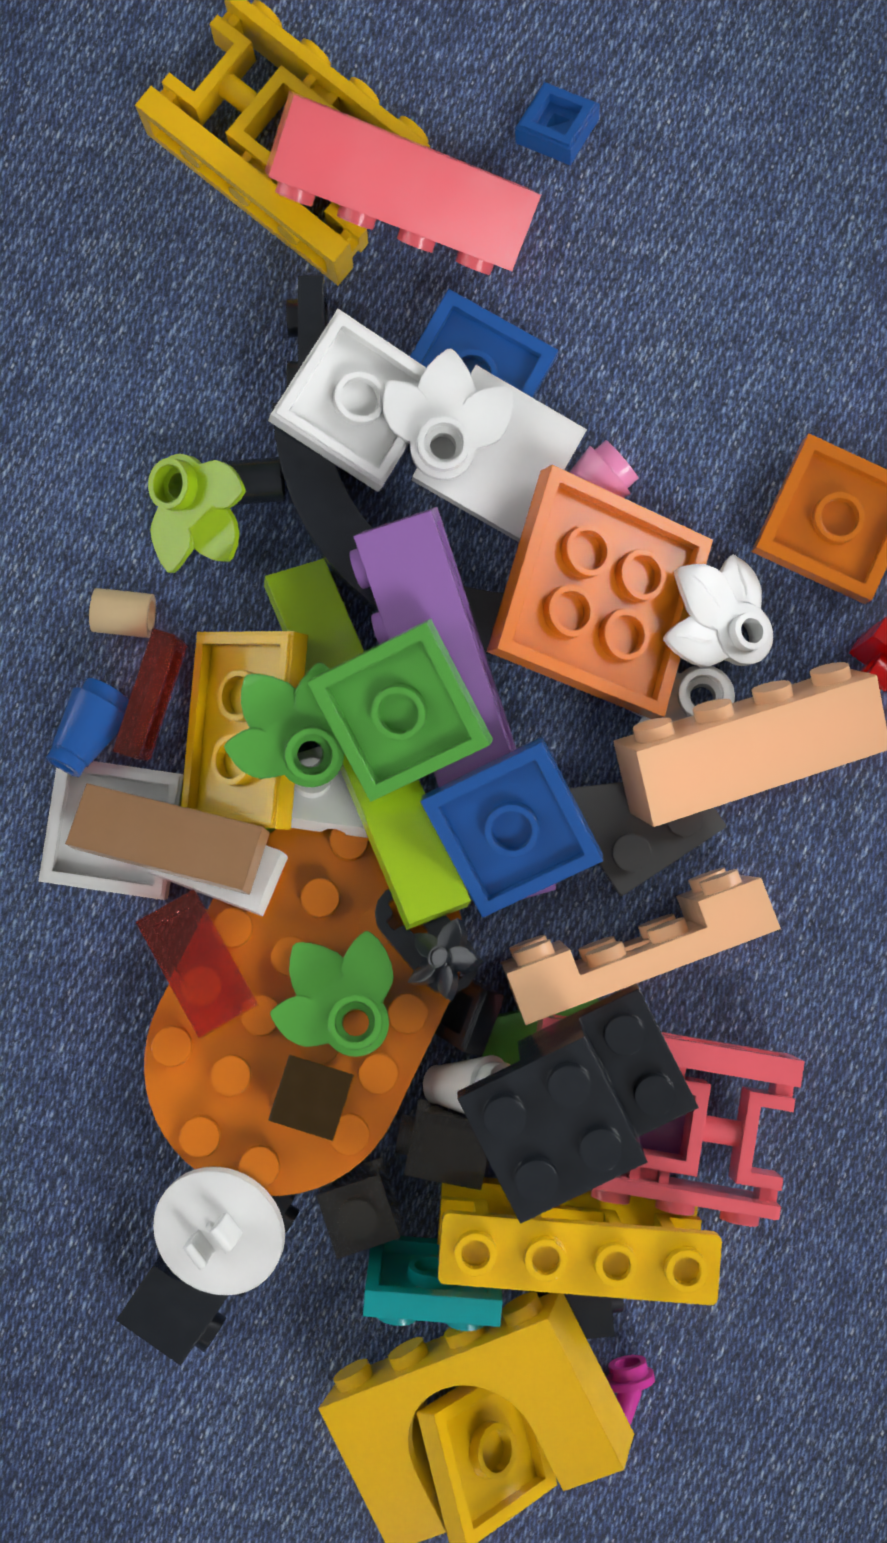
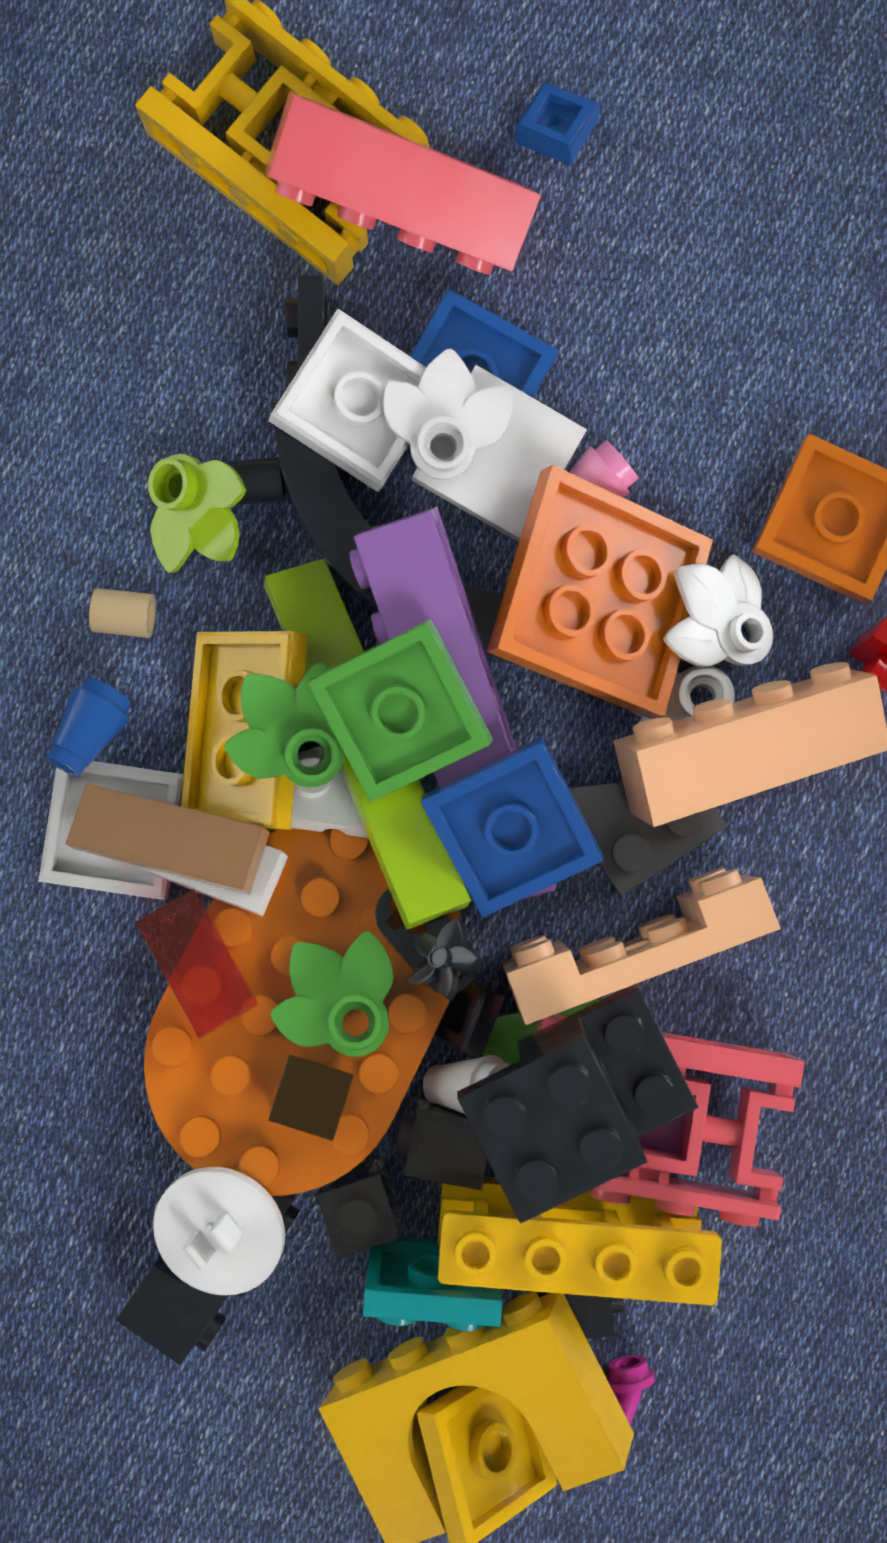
clear red tile [113,628,187,761] -> none

